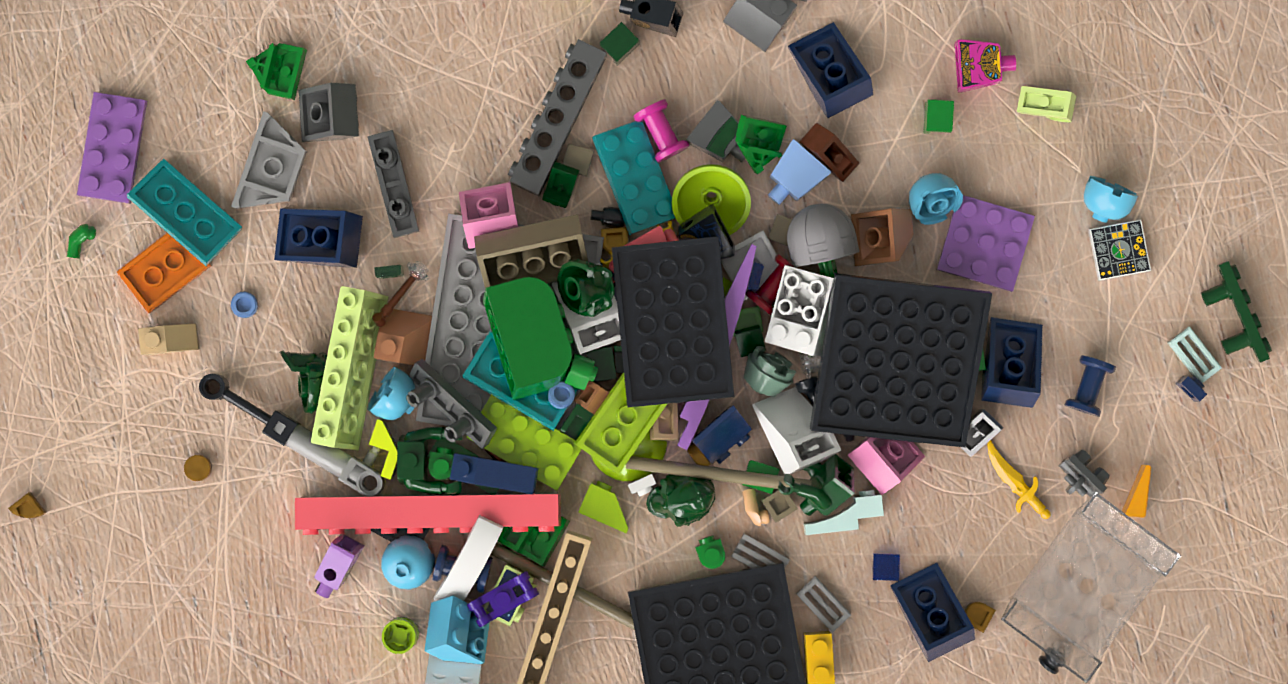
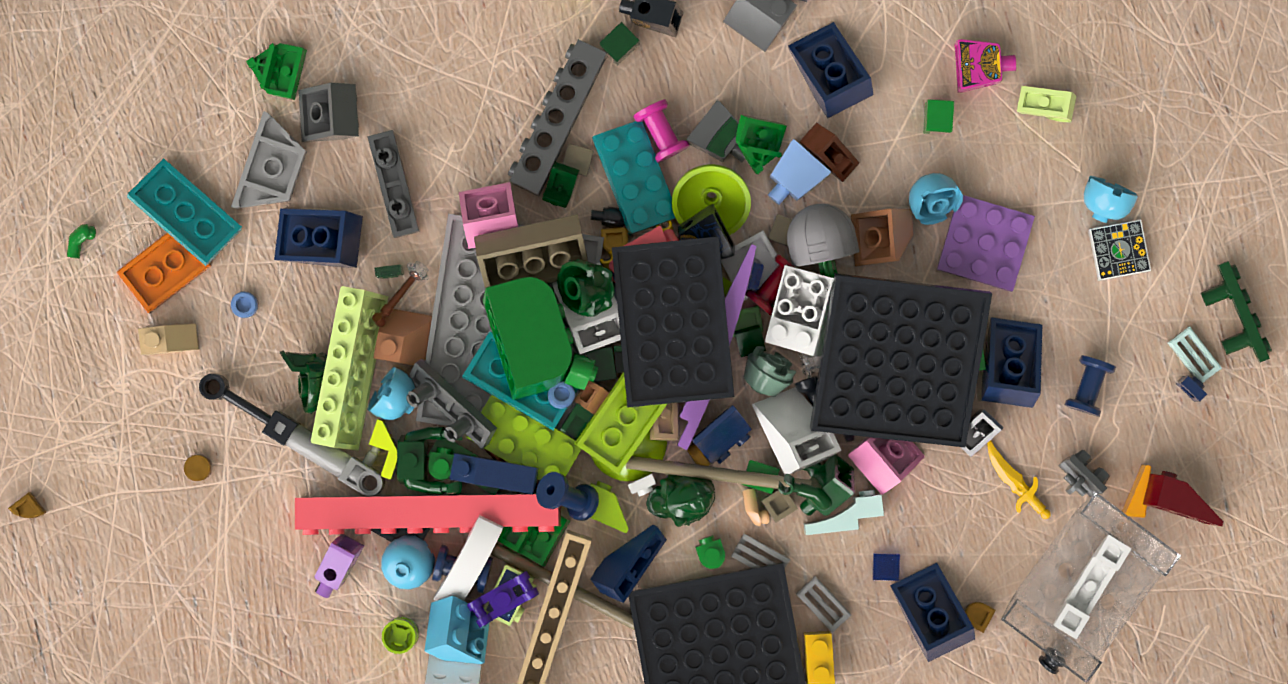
medium lavender plate [77,92,147,204] -> none
none -> dark blue piece [536,472,599,521]
none -> dark blue slope [590,525,667,603]
none -> white slope [1053,535,1132,639]
none -> dark red slope [1143,471,1224,527]

